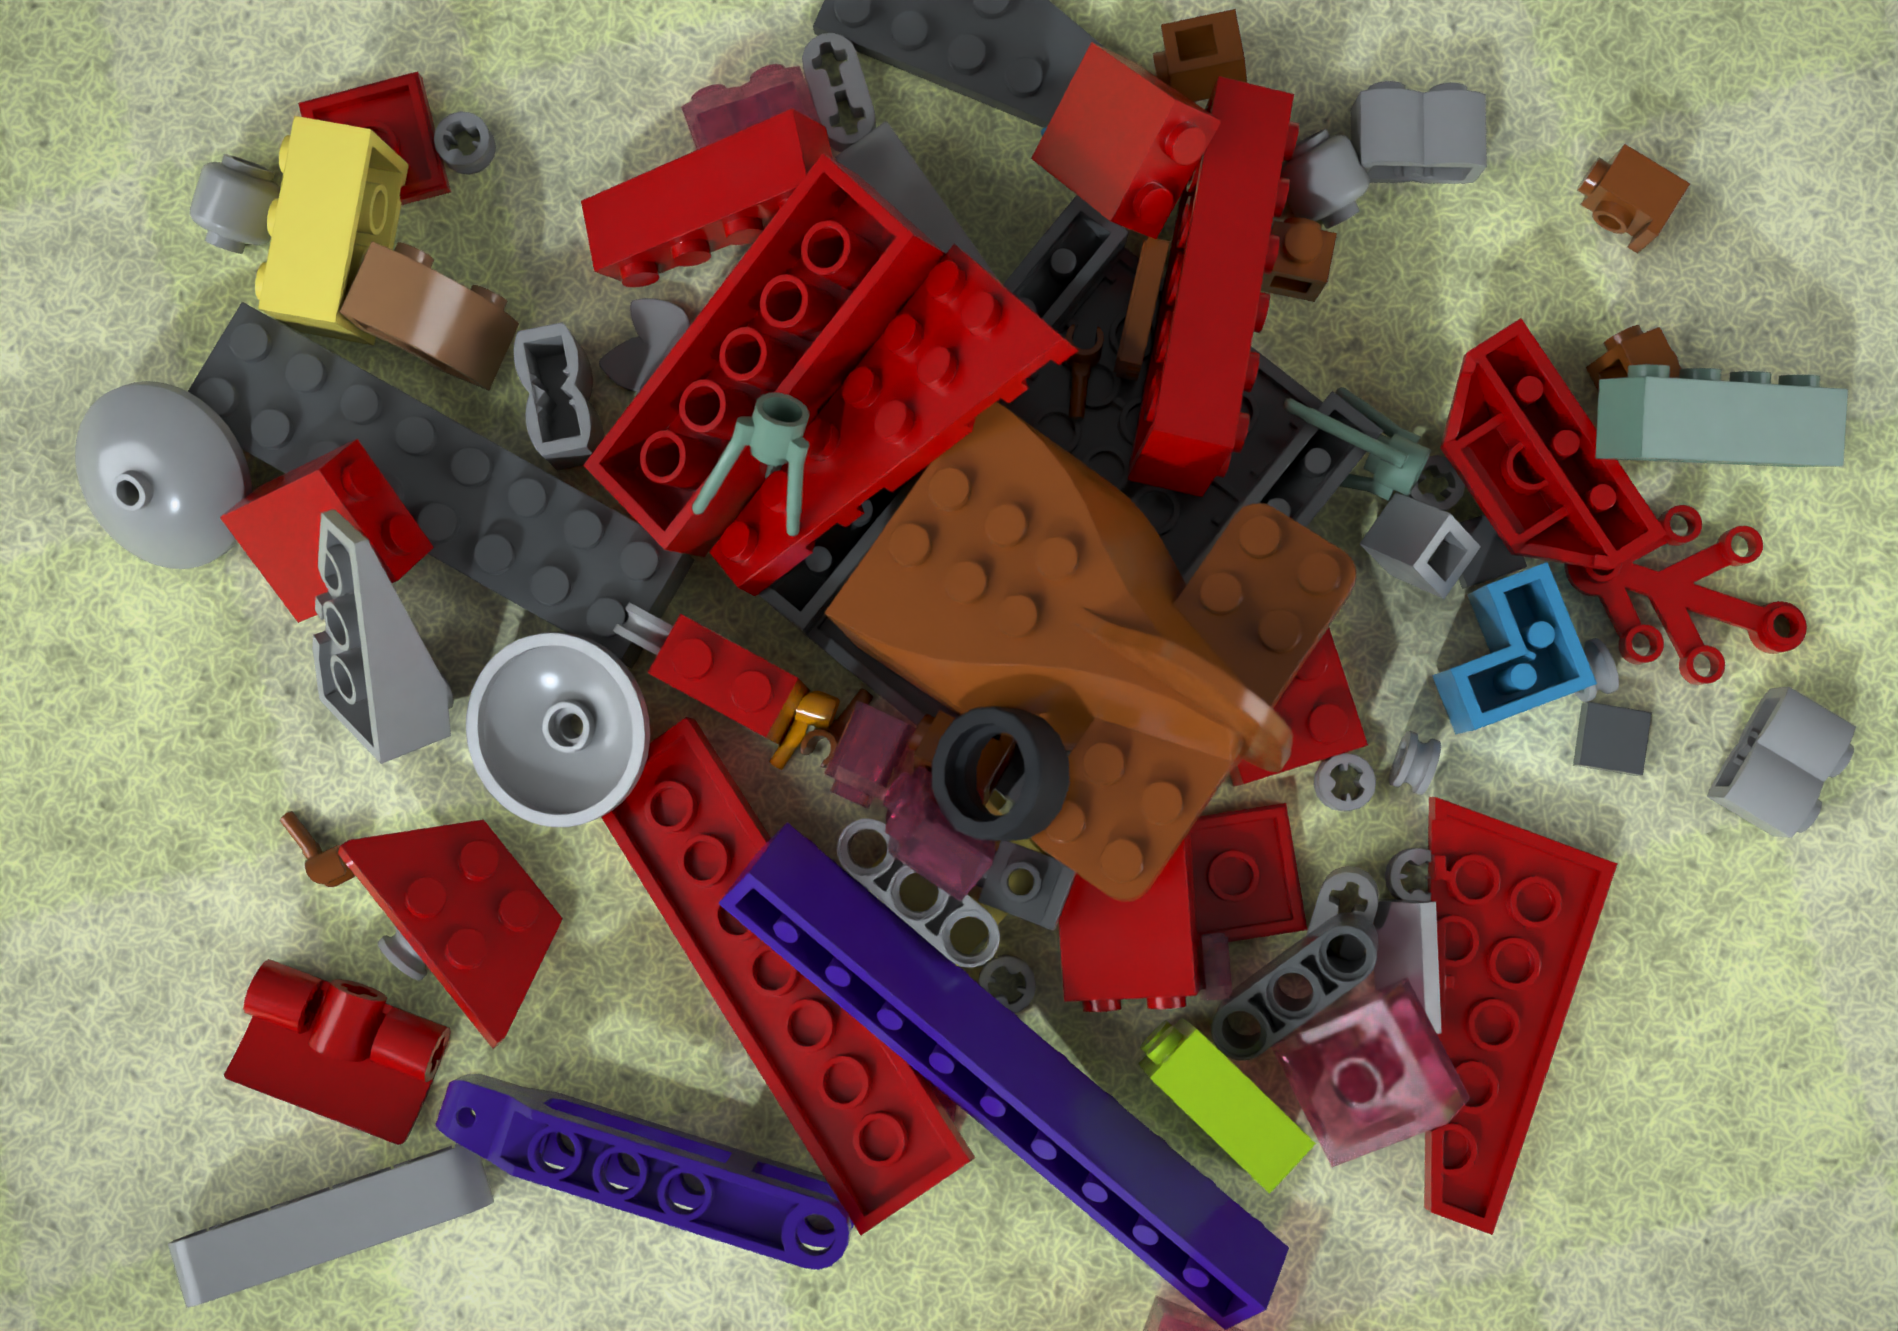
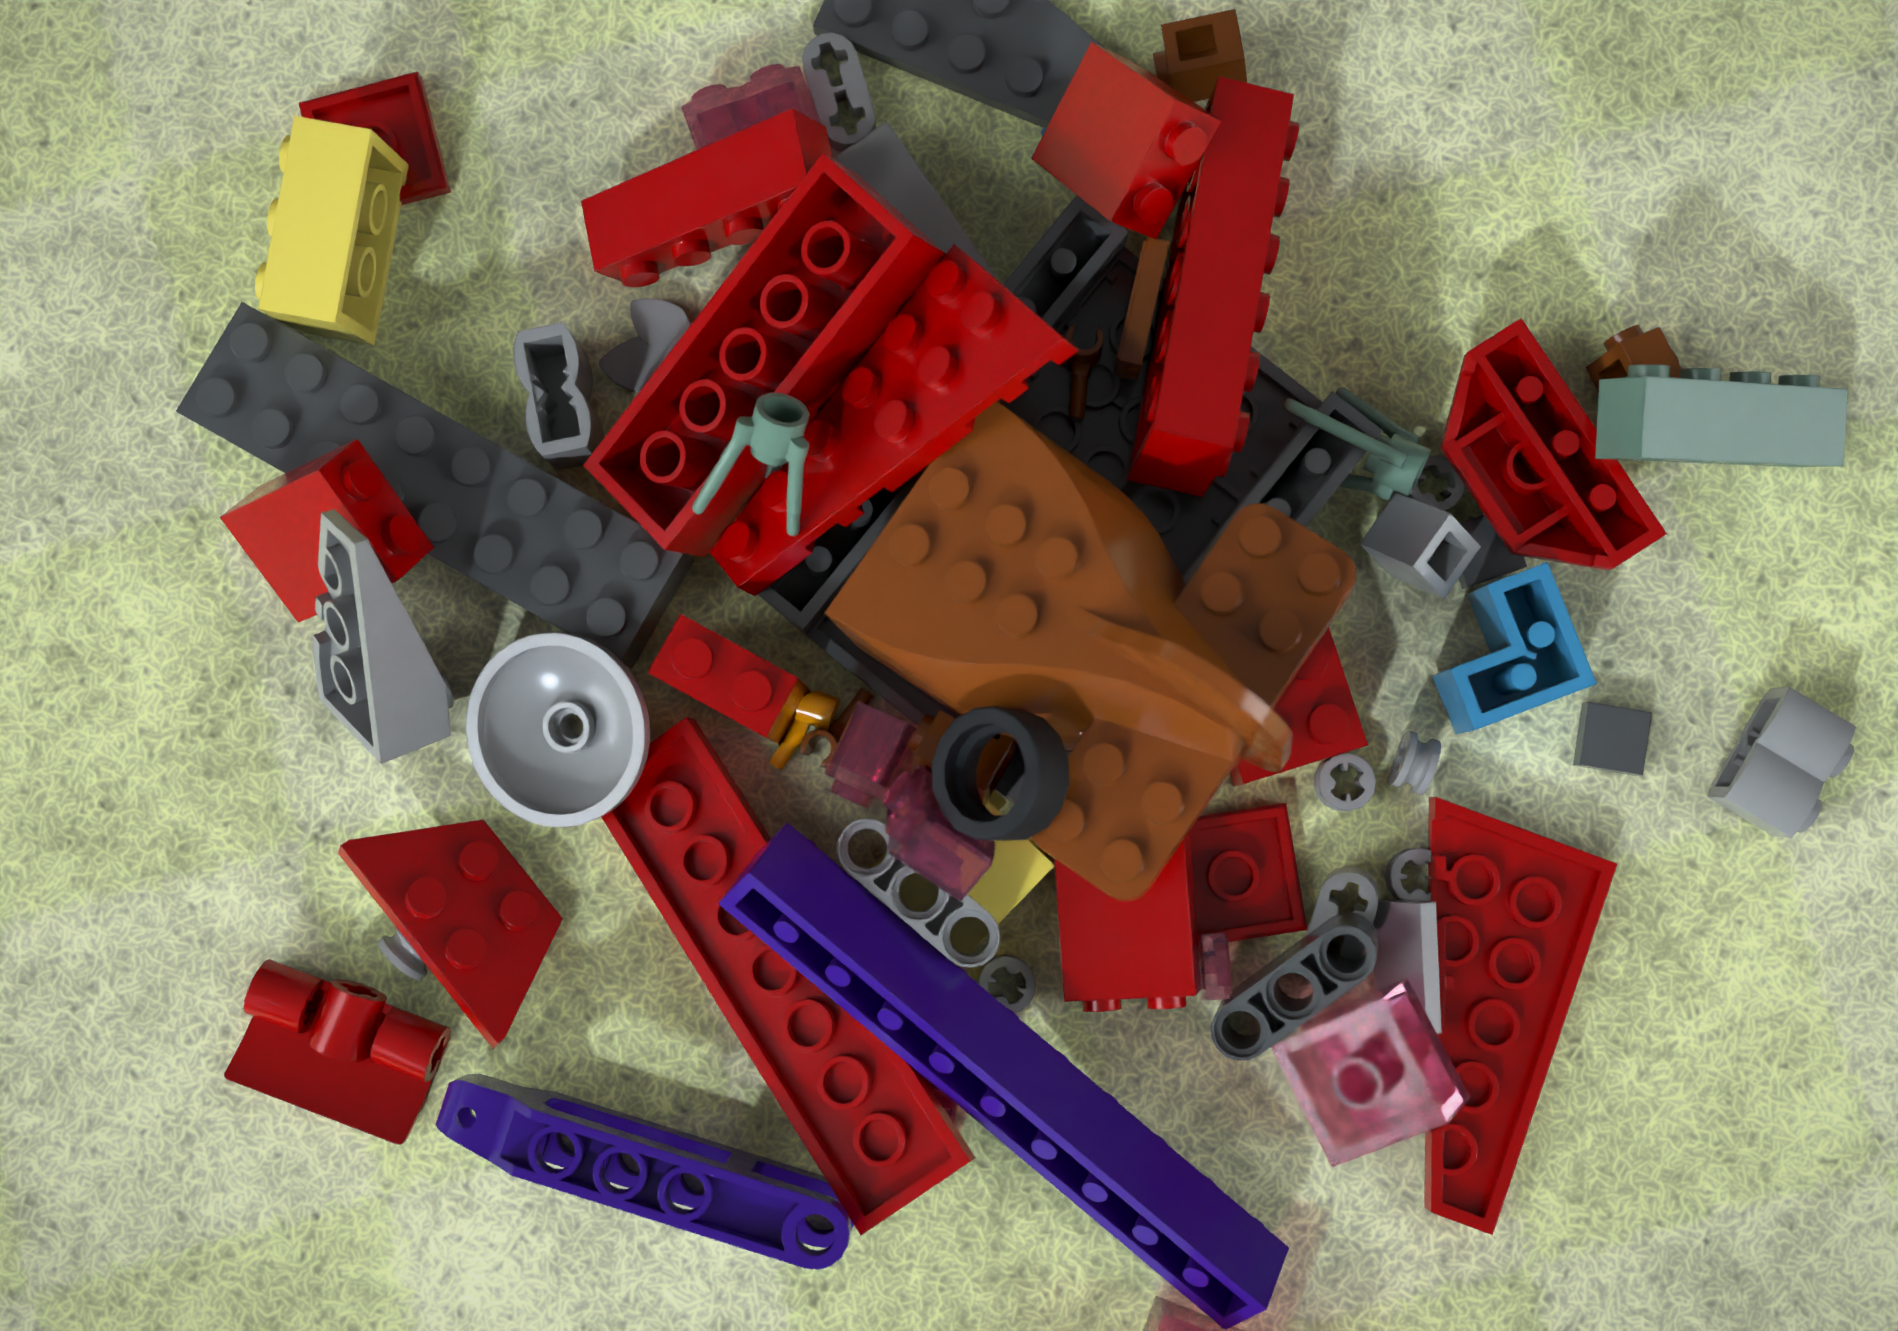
light grey dish [75,381,252,569] -> none
light grey beam [168,1144,494,1308] -> none
light grey head [190,154,281,254] -> none
dark orange hand [280,811,355,887] -> none
medium nougat brick [340,241,519,391] -> none
light grey bush [434,111,496,175] -> none
light grey bush [613,602,673,655] -> none
dark grey brick [972,840,1076,931] -> none
lime brick [1138,1018,1316,1194] -> none
dark orange brick [1261,217,1337,302] -> none
light grey head [1280,129,1370,229] -> none
light grey brick [1351,81,1487,184] -> none
red plant [1564,505,1807,685] -> none
light grey bush [1575,638,1619,703] -> none
dark orange brick [1577,144,1690,254] -> none

